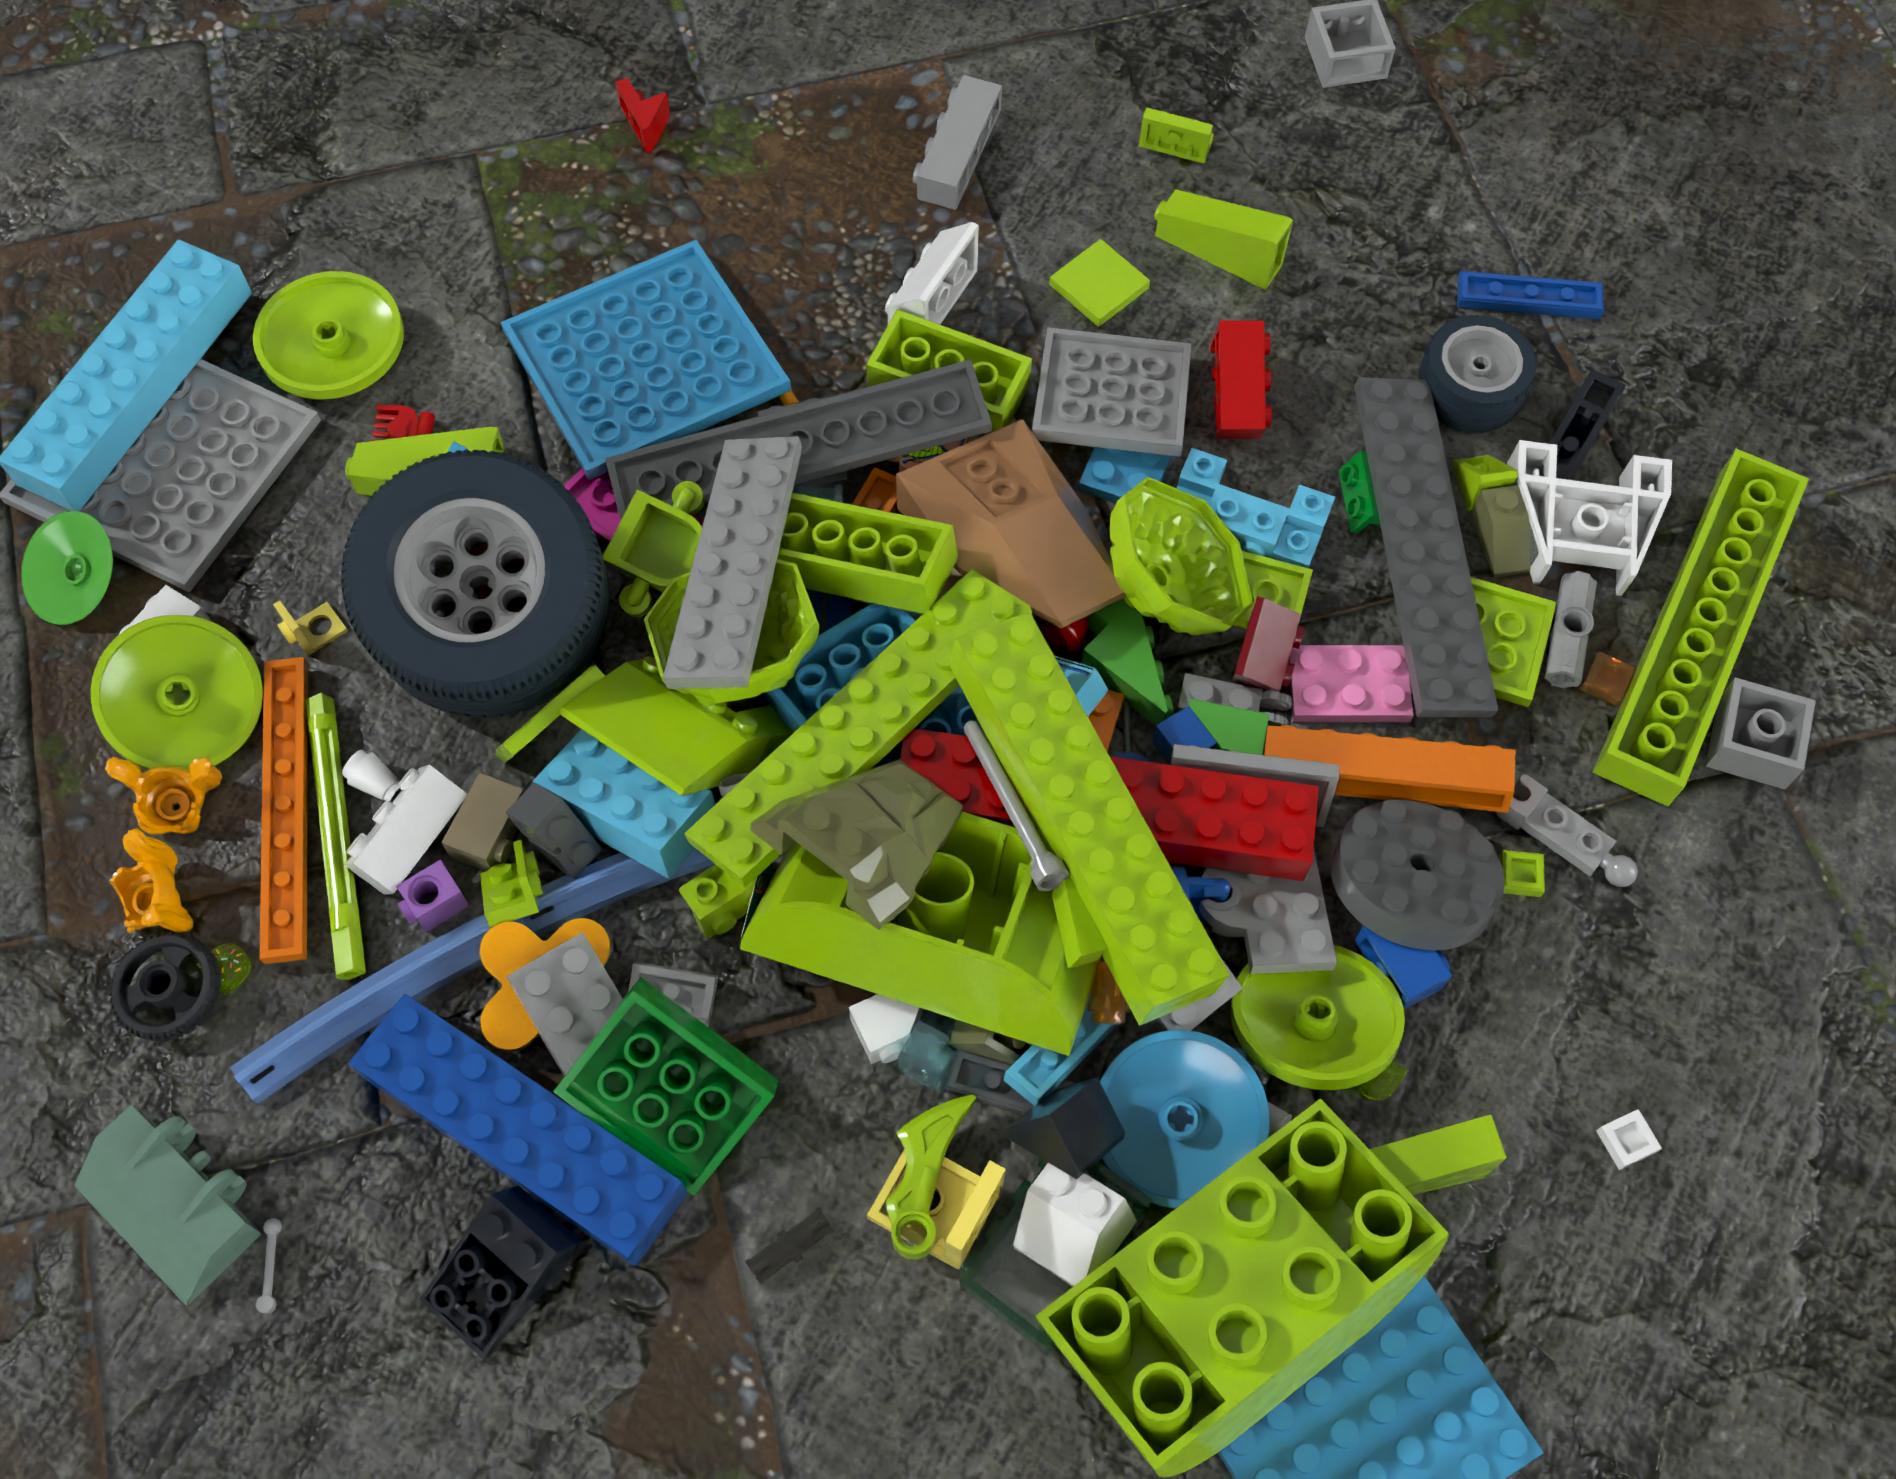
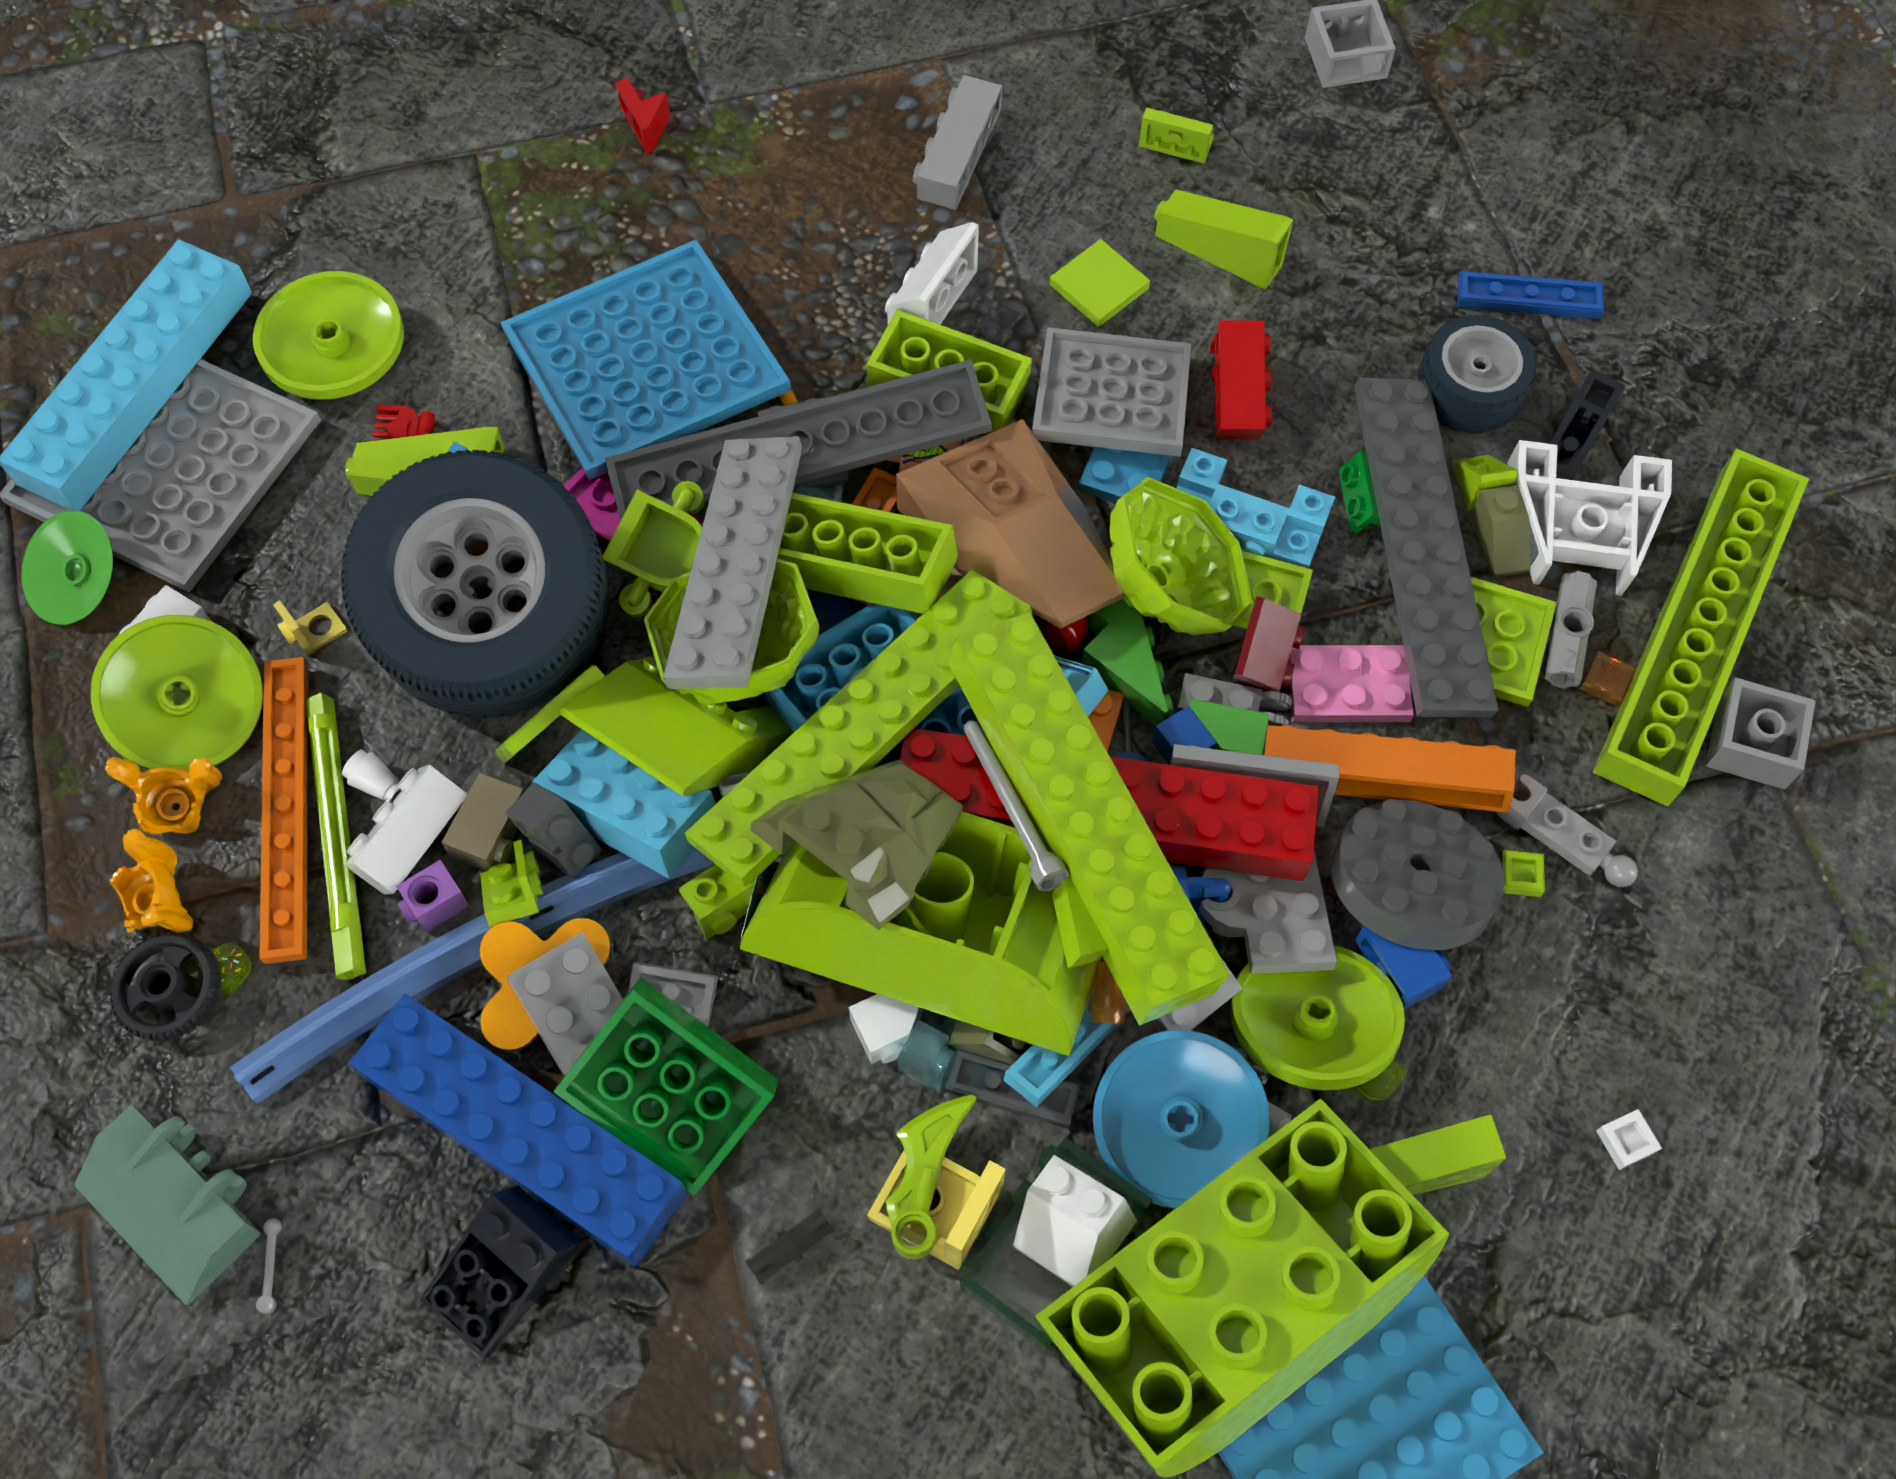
black slope [1003,1077,1125,1179] -> none

